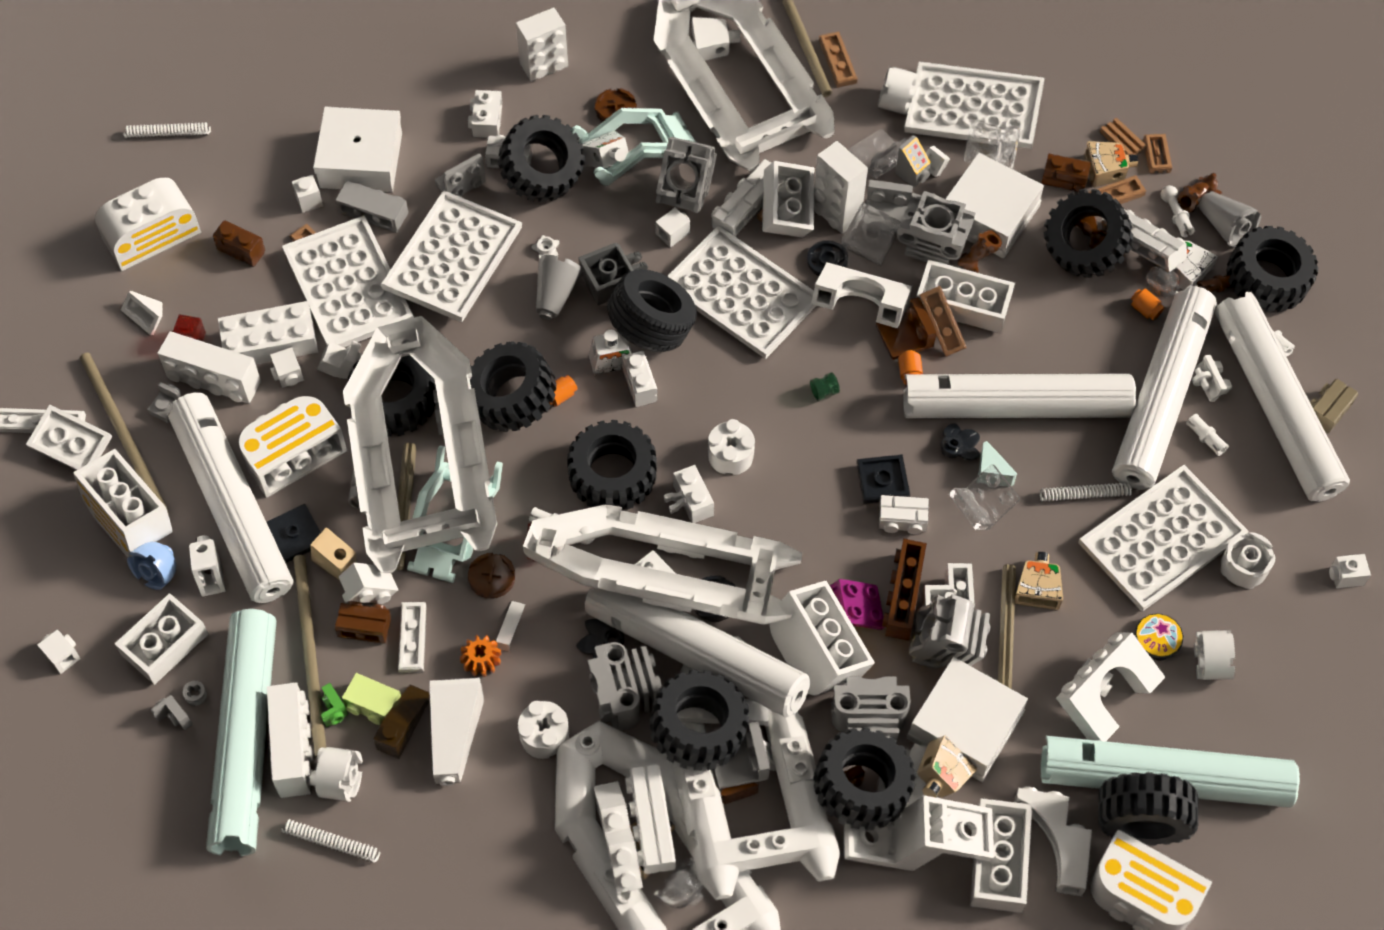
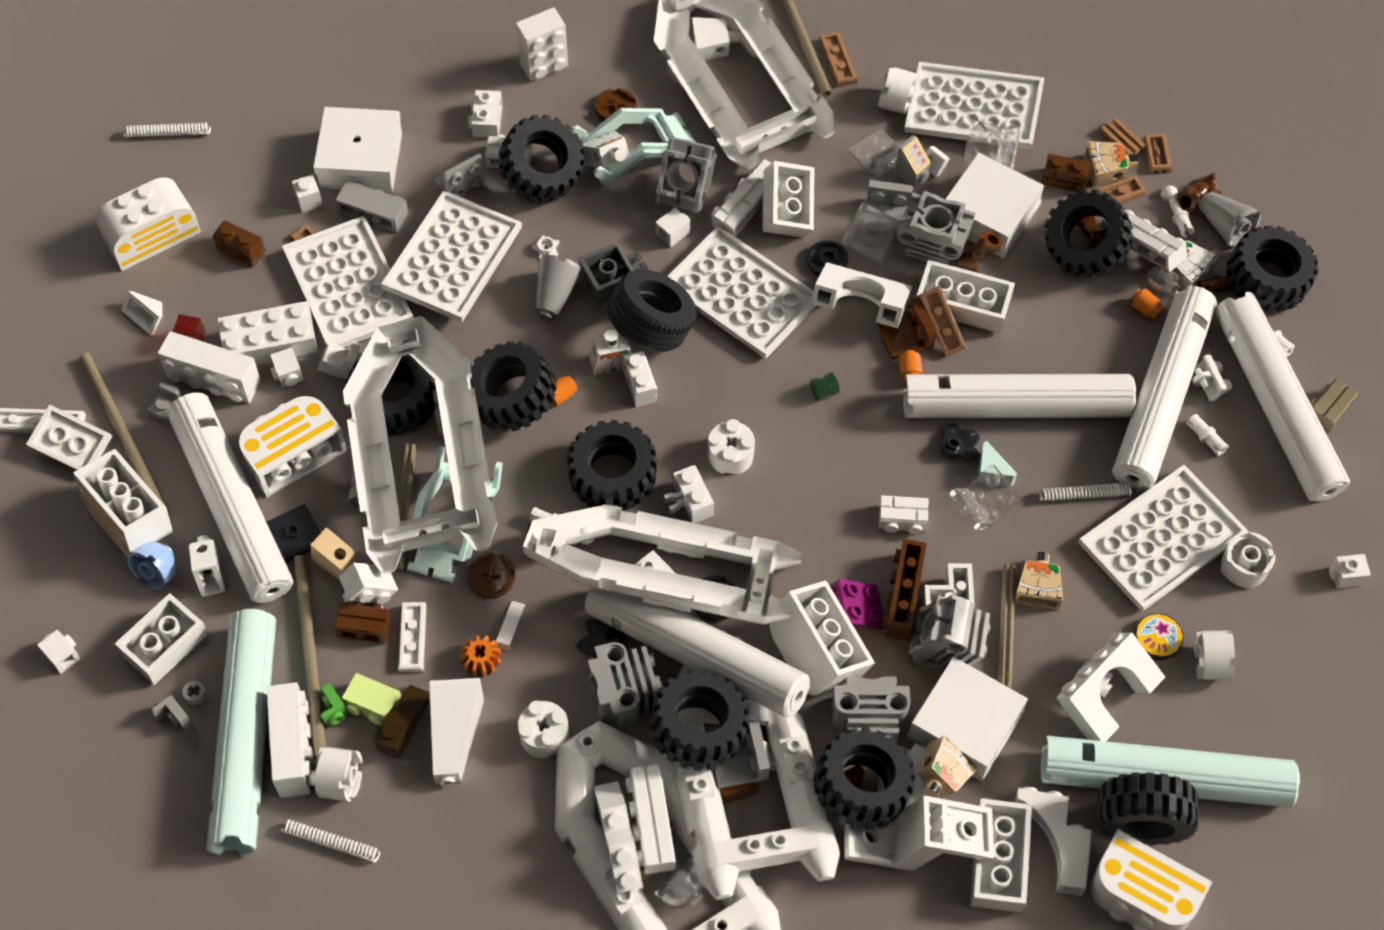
white brick [814,141,868,234] -> none
black plate [856,454,910,504] -> none

